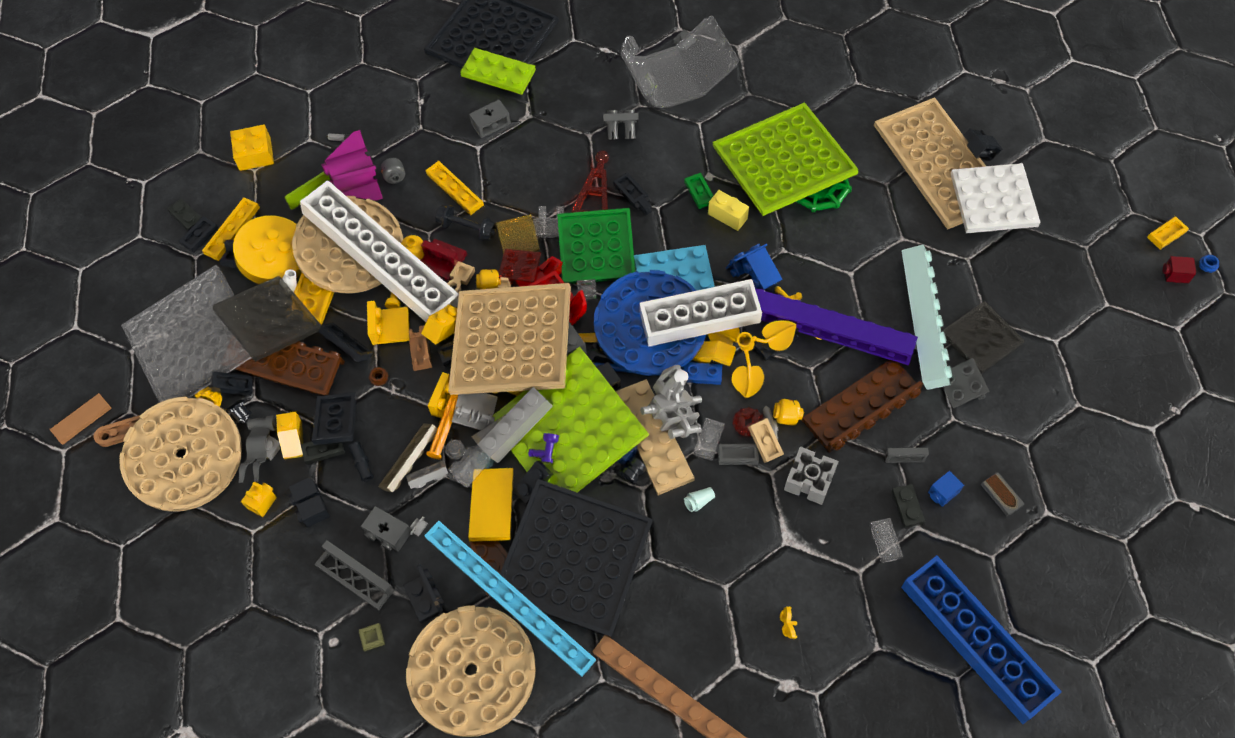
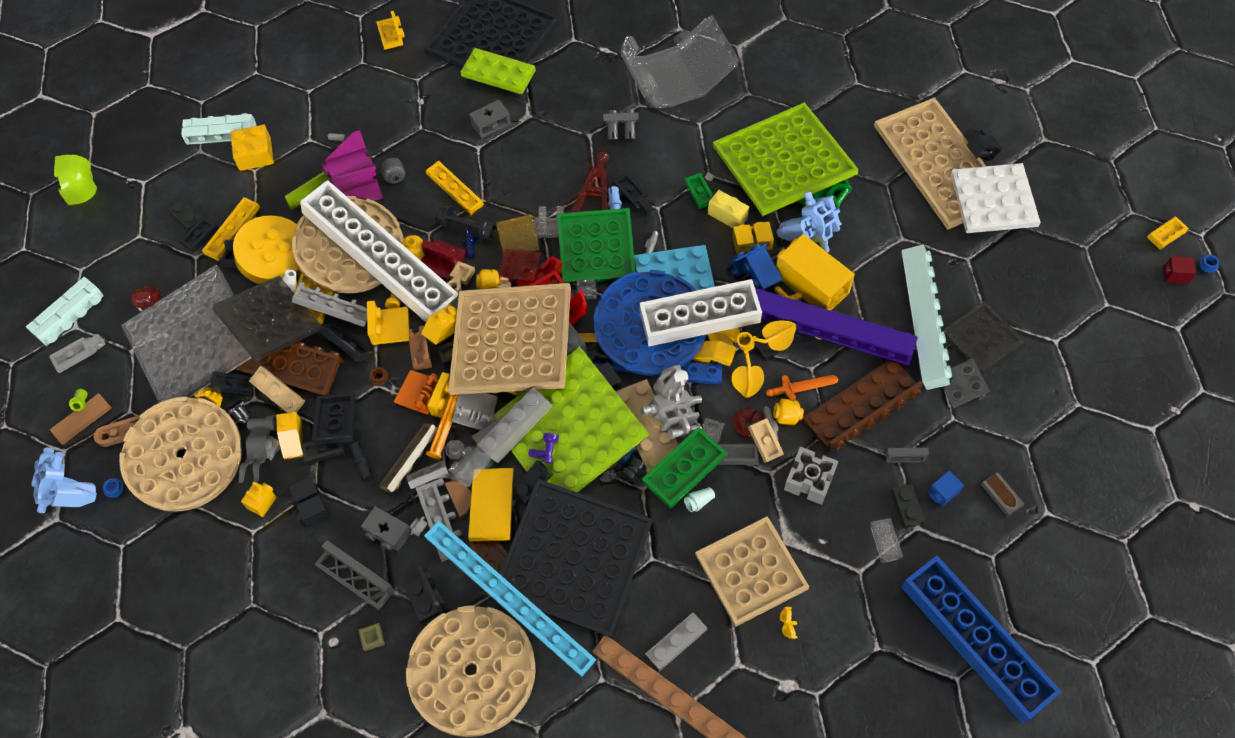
none -> light aqua brick [26,277,104,346]
none -> light blue piece [31,447,97,513]
none -> light grey hinge [49,334,106,373]
none -> lime brick [54,155,97,205]
none -> lime pin [69,389,88,411]
none -> blue plate [103,478,124,498]
none -> clear red head [131,285,162,311]
none -> light aqua brick [181,113,256,145]
none -> tan plate [249,366,305,413]
none -> light grey hinge [292,282,367,327]
none -> yellow bracket [377,11,405,50]
none -> orange hinge [394,370,439,415]
none -> light grey hinge [416,479,463,562]
none -> medium nougat tile [445,481,472,519]
none -> clear blue bar [461,228,478,258]
none -> light blue pin [608,187,622,209]
none -> green plate [642,427,727,509]
none -> light grey piece [645,231,658,254]
none -> light grey plate [645,613,707,672]
none -> tan plate [695,516,809,627]
none -> yellow piece [732,222,774,255]
none -> orange sword [766,375,838,400]
none -> light blue piece [776,191,842,252]
none -> yellow brick [776,234,855,310]

